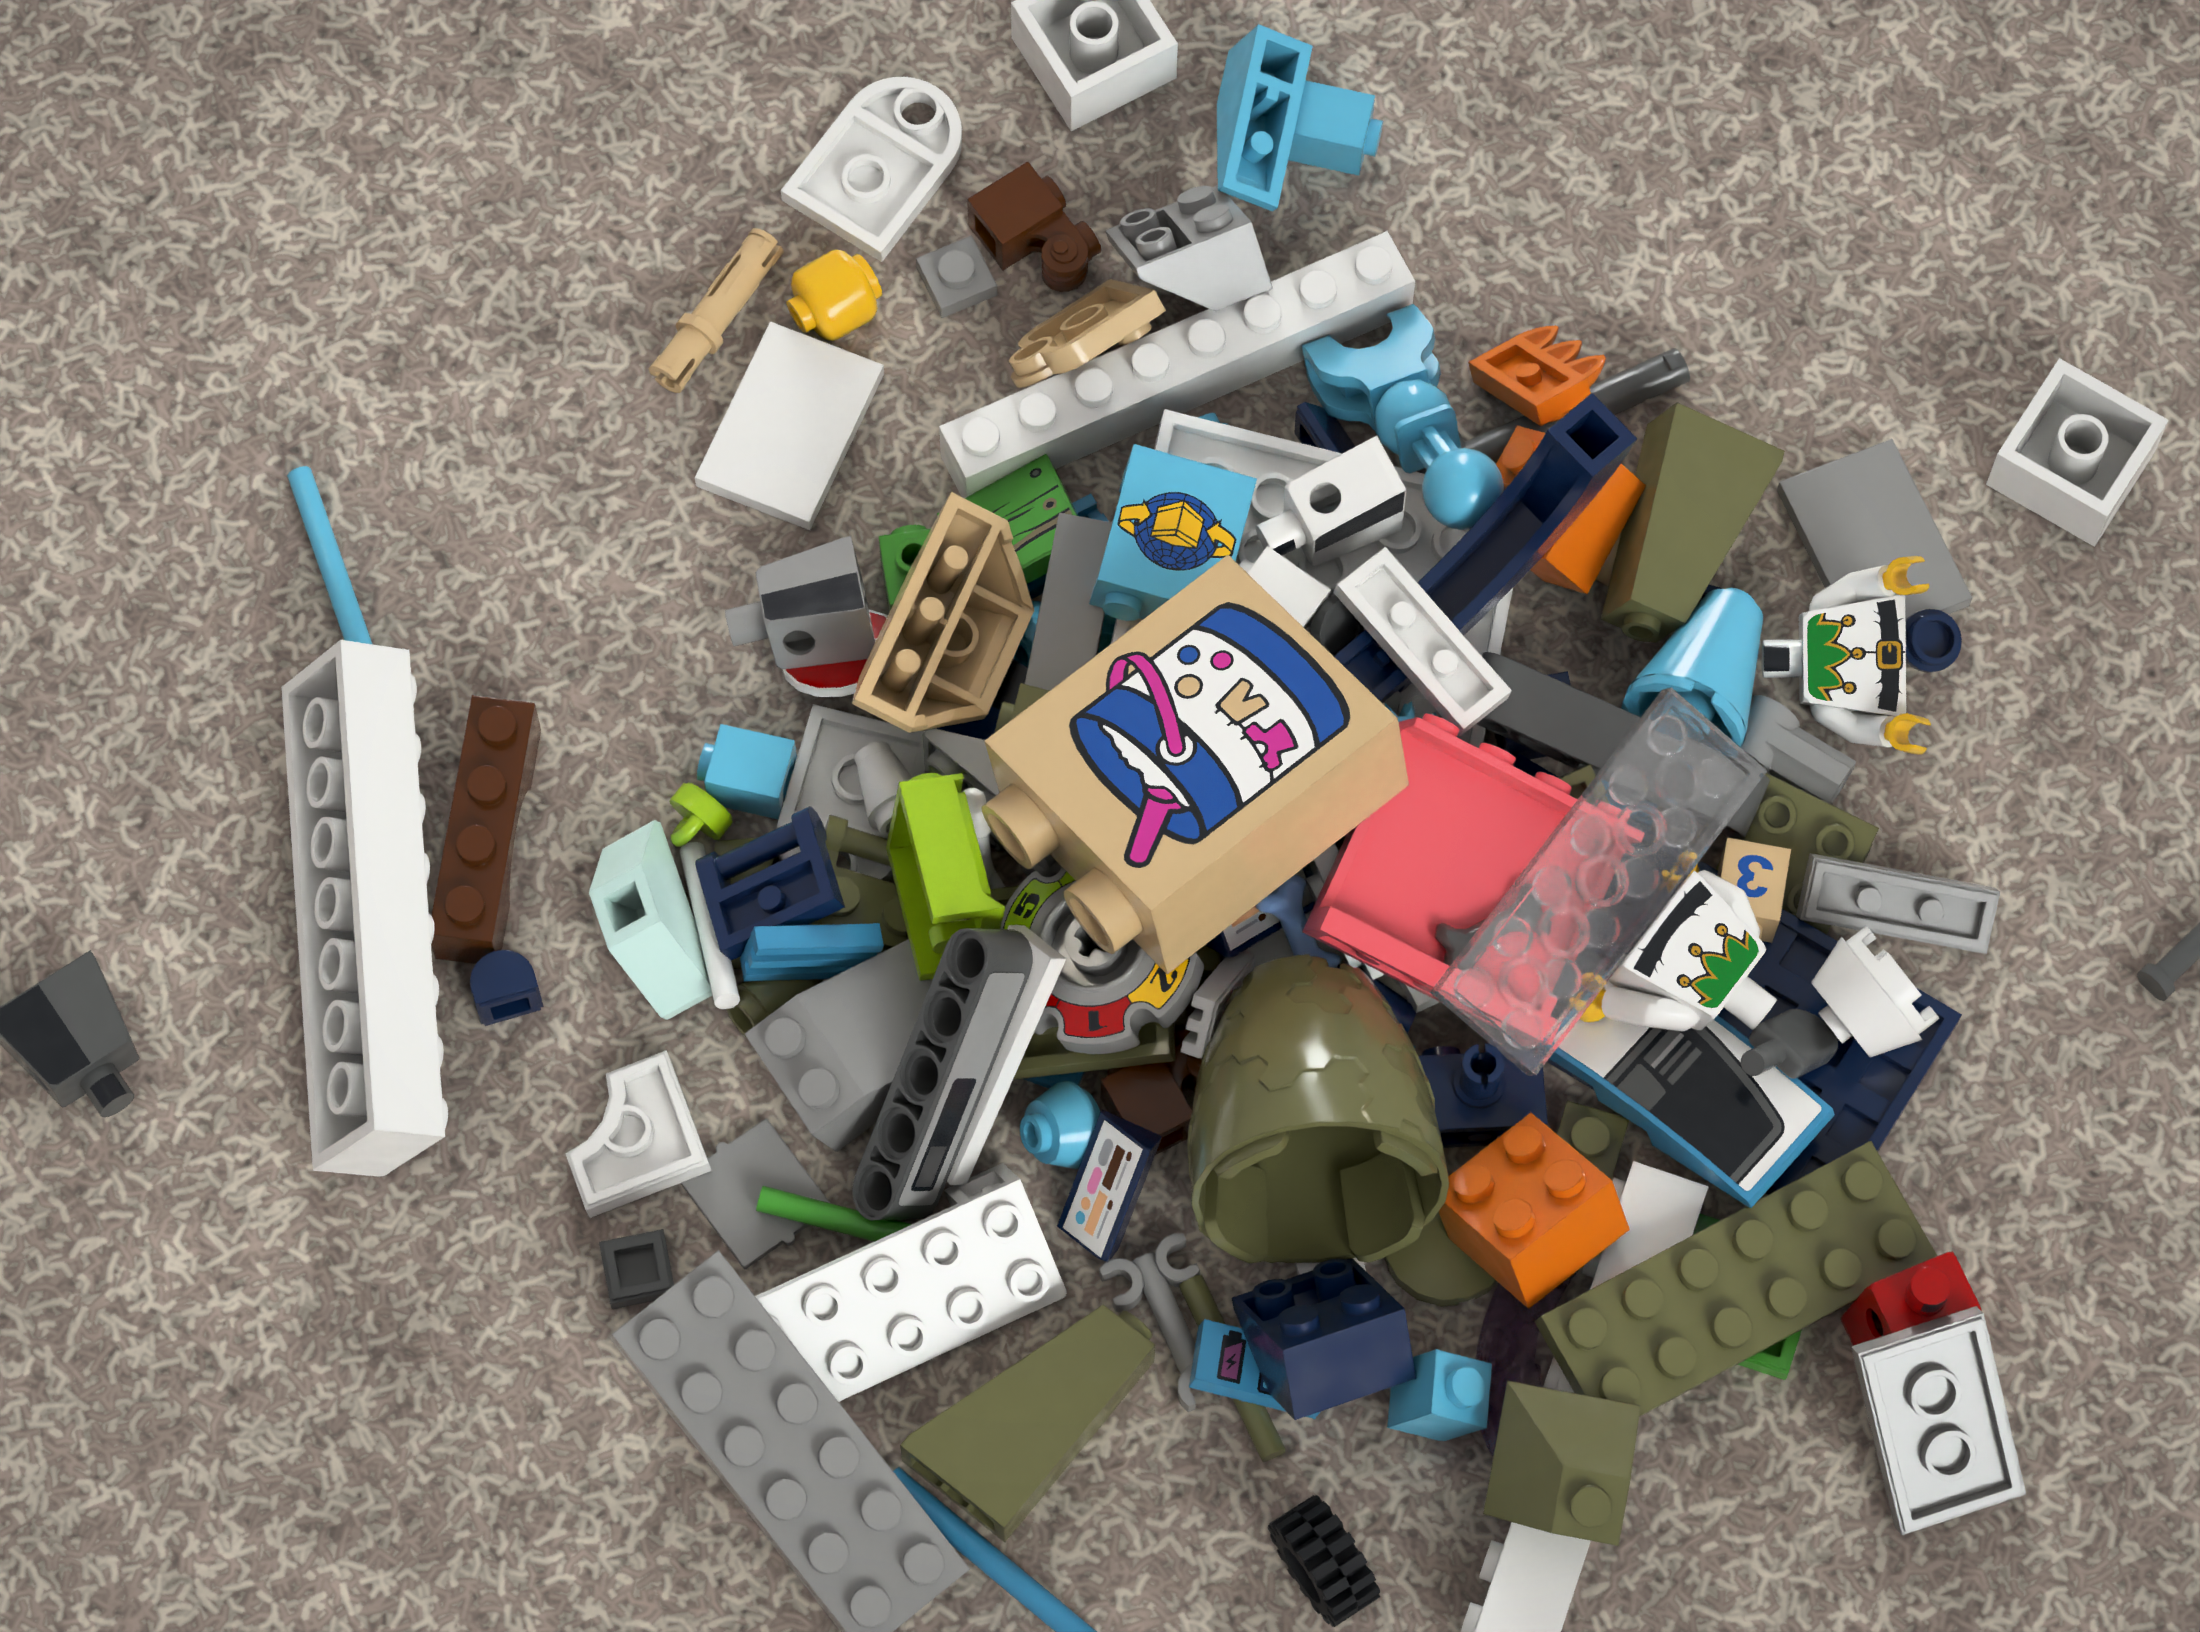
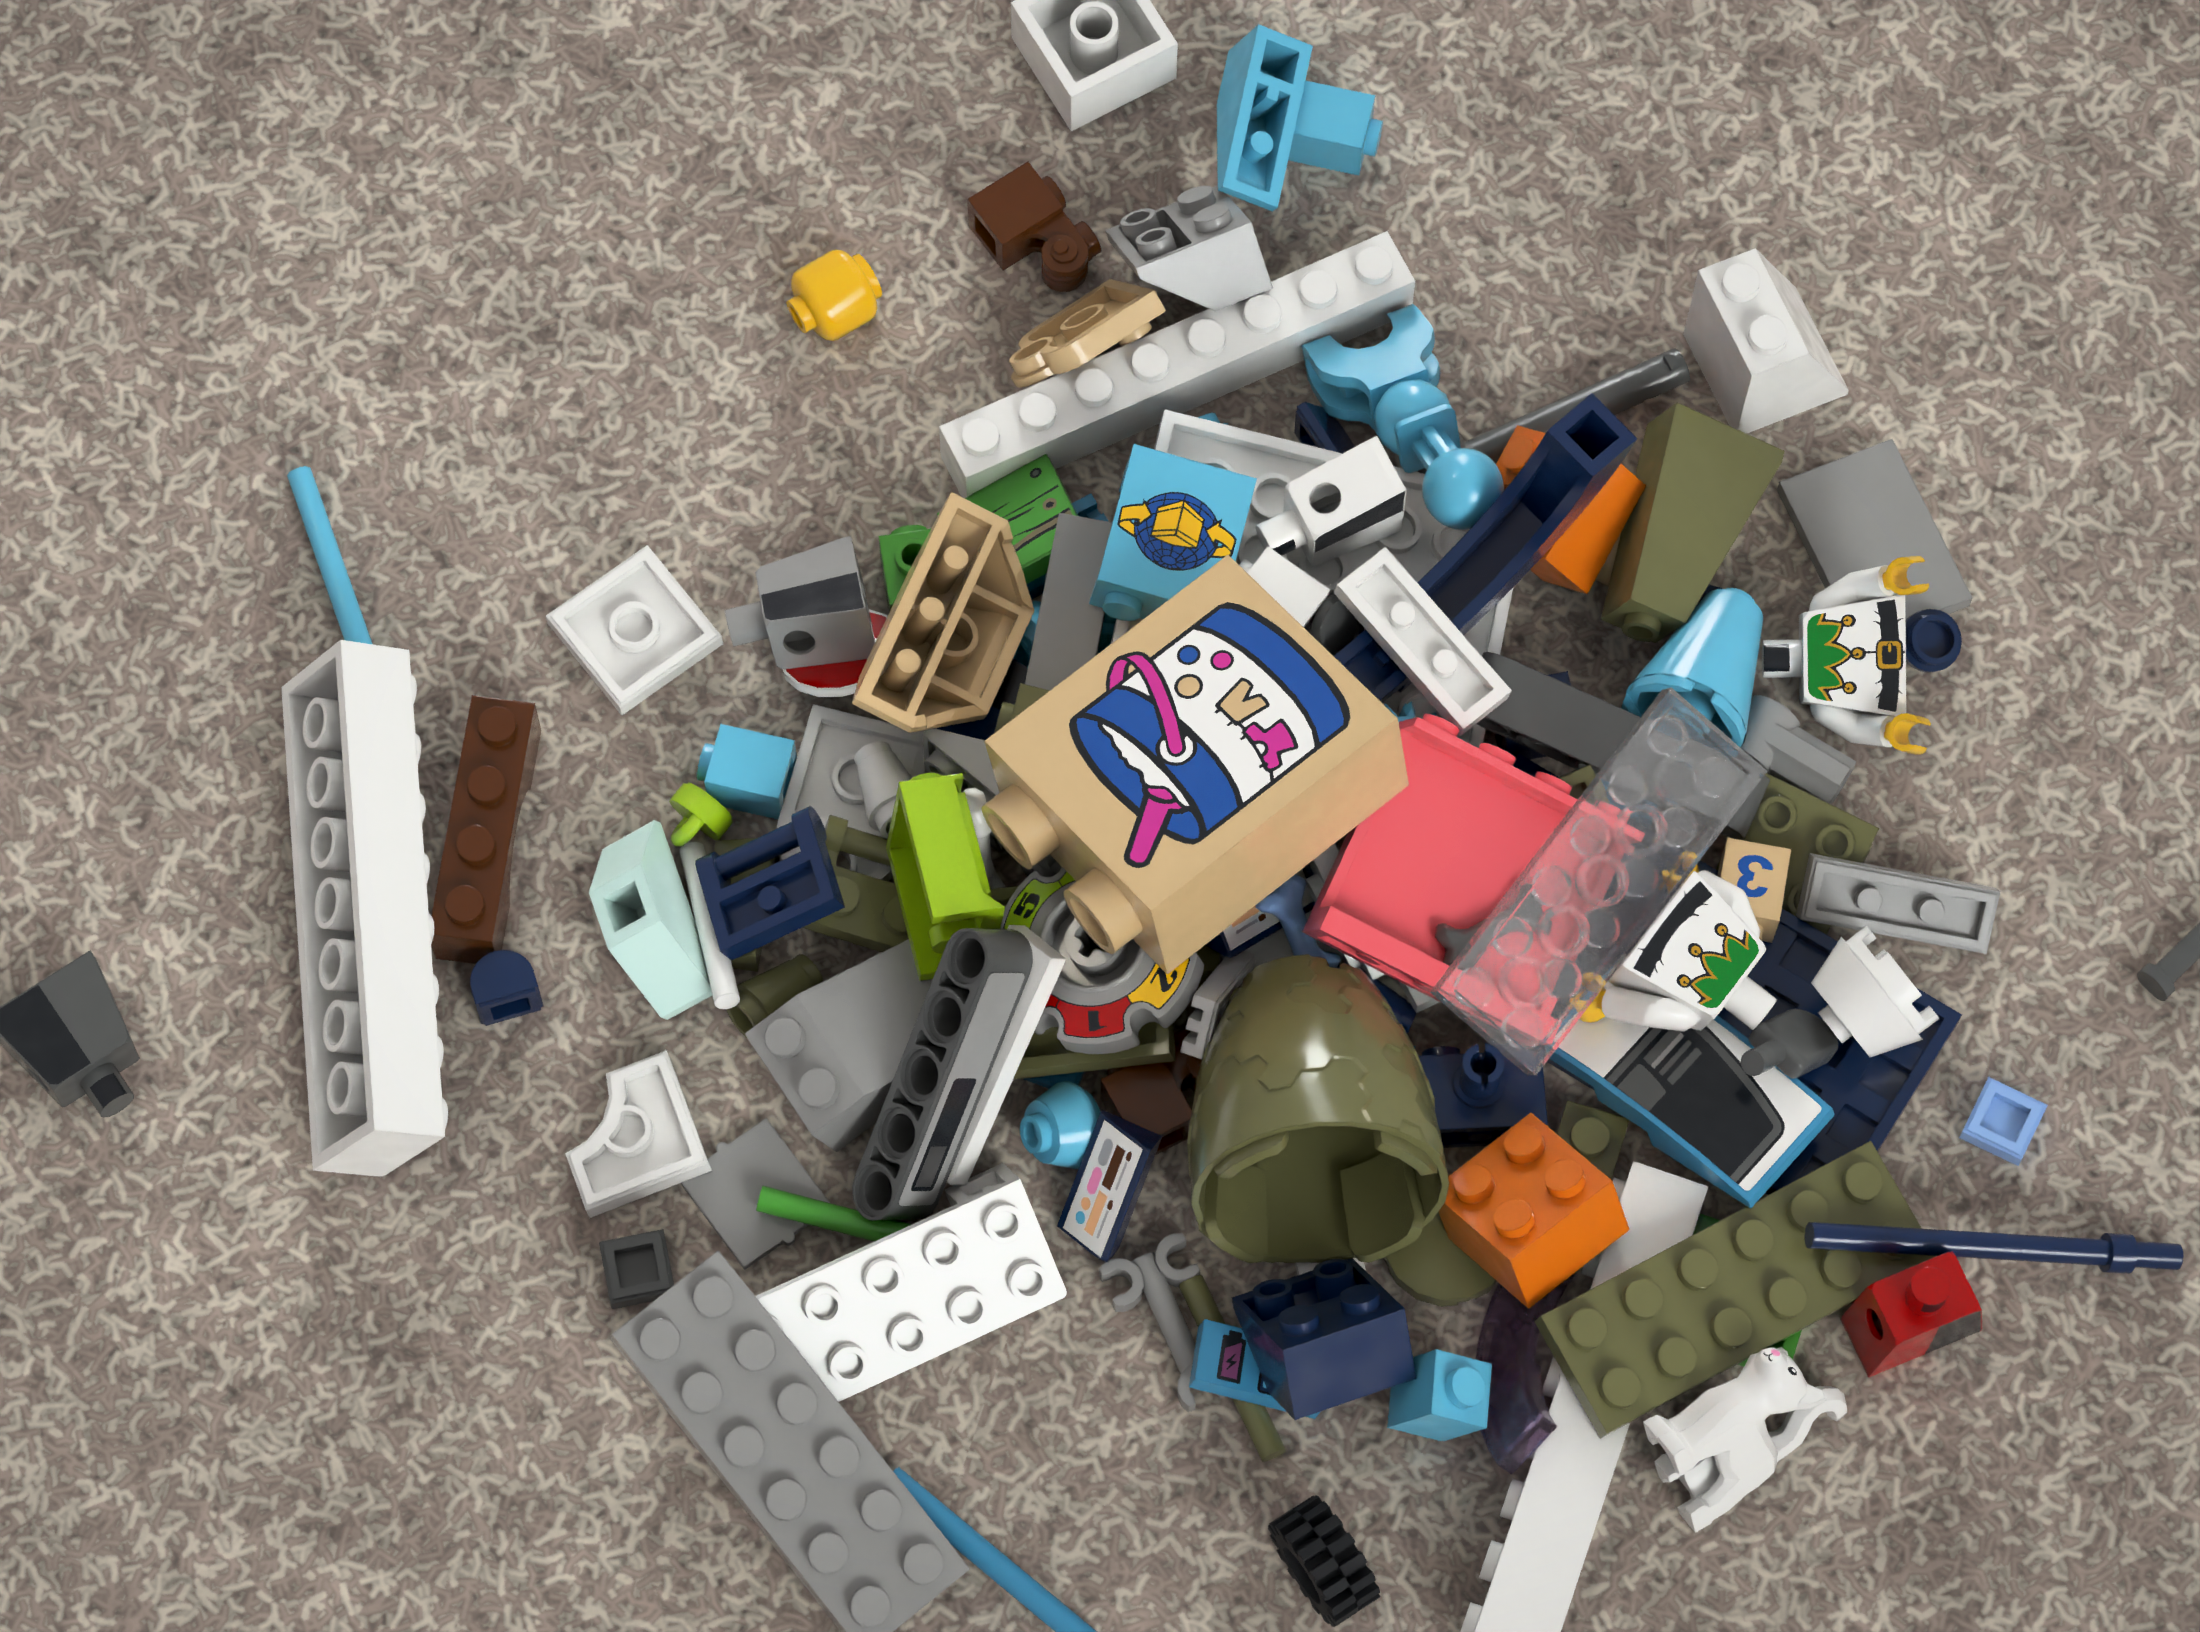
tan pin [648,228,784,393] -> none
white tile [695,322,884,530] -> none
dark azure tile [740,923,884,981] -> none
white tile [781,77,962,262] -> none
olive slope [900,1304,1155,1542] -> none
light grey plate [916,235,998,318] -> none
orange plate [1468,325,1606,426] -> none
olive slope [1483,1380,1640,1546] -> none
tile [1851,1306,2026,1535] -> none
white brick [1986,358,2169,547] -> none
none -> white tile [546,545,723,715]
none -> white animal [1643,1347,1847,1533]
none -> white slope [1683,248,1849,434]
none -> dark blue bar [1804,1222,2184,1274]
none -> light blue tile [1959,1077,2048,1166]

